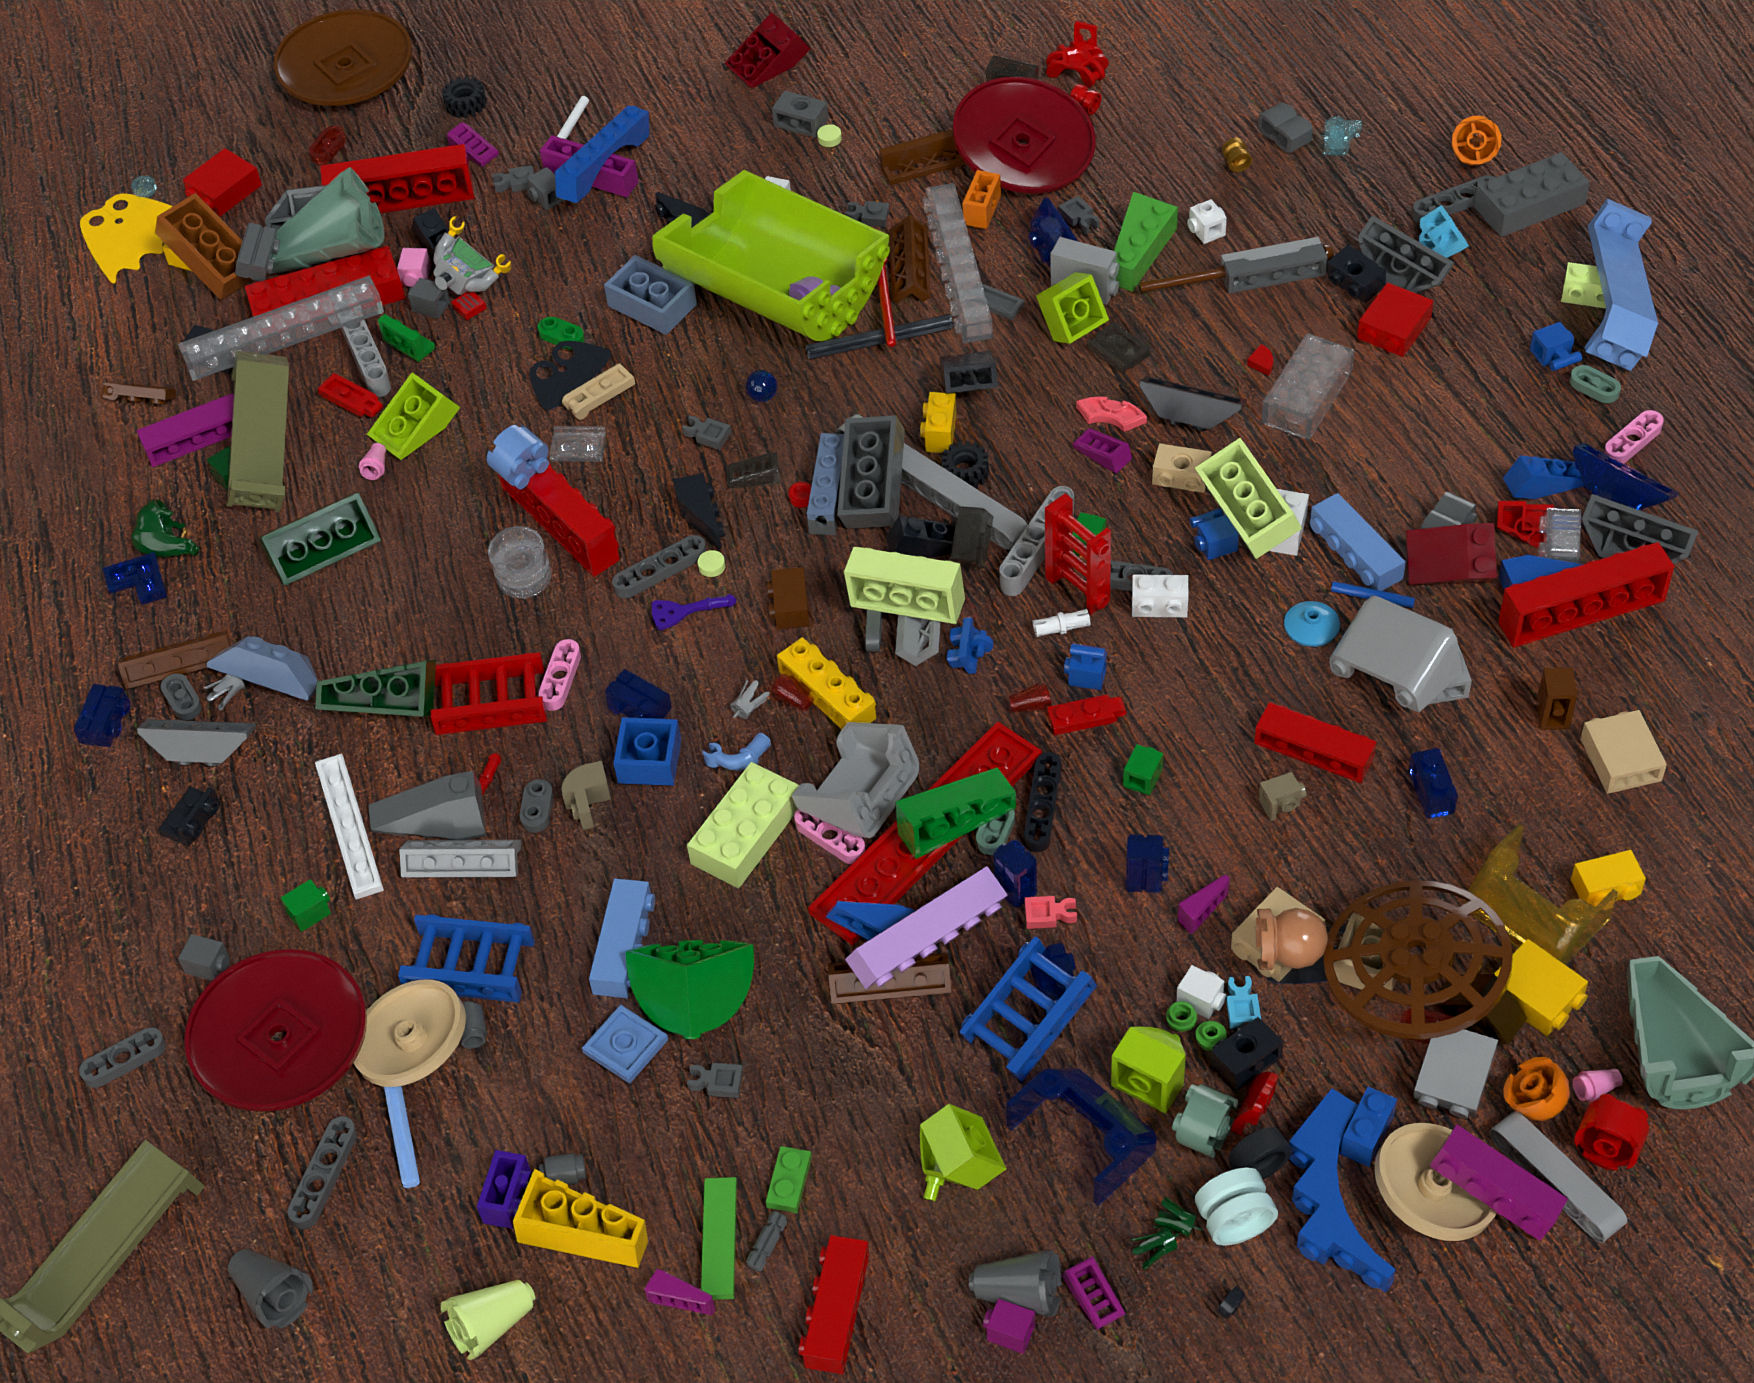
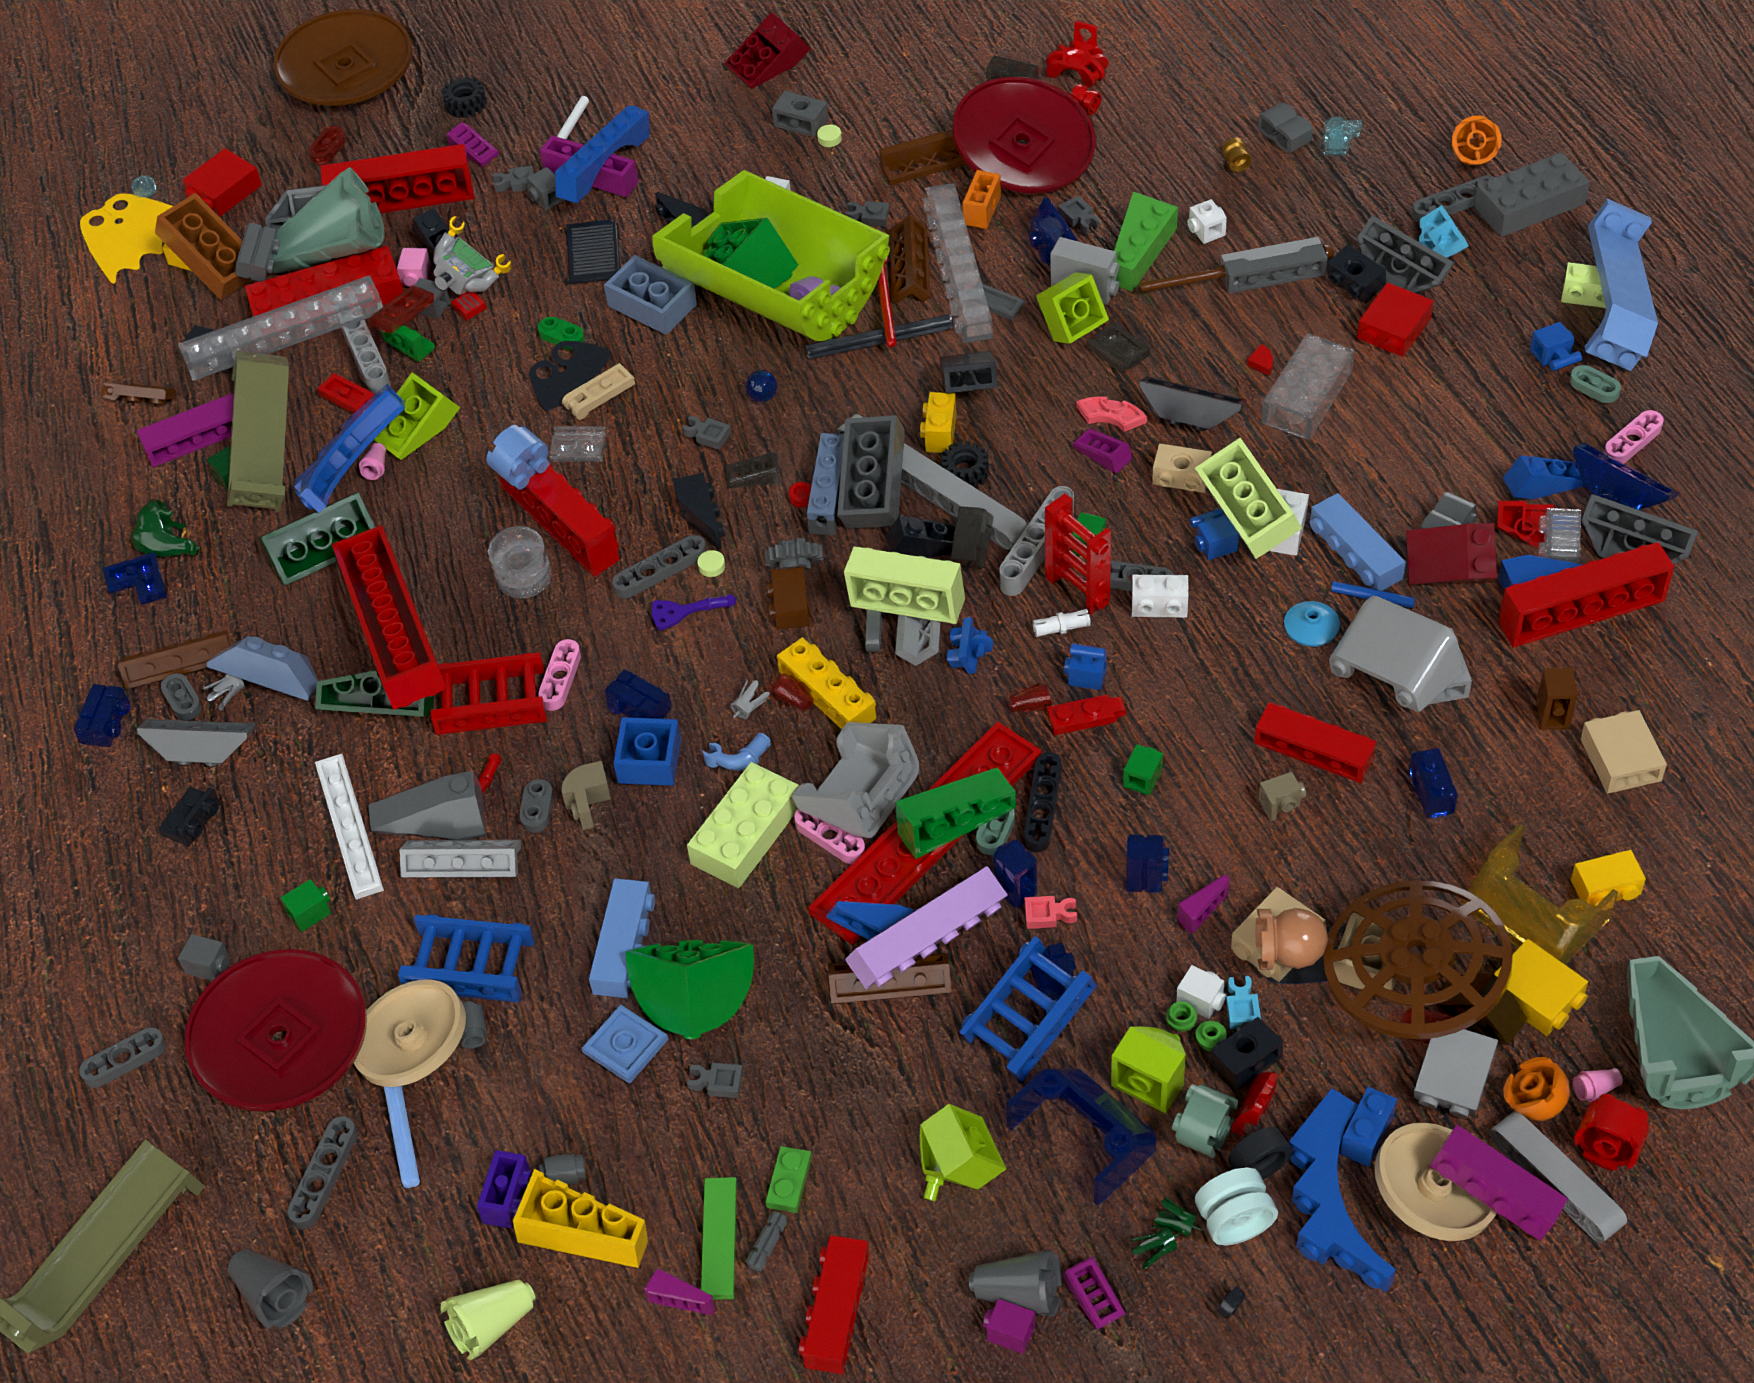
none -> blue arch [294,384,405,513]
none -> red brick [332,525,447,710]
none -> clear red plate [370,285,434,334]
none -> black window [567,220,620,284]
none -> green brick [703,217,799,289]
none -> dark grey gear [764,538,824,571]

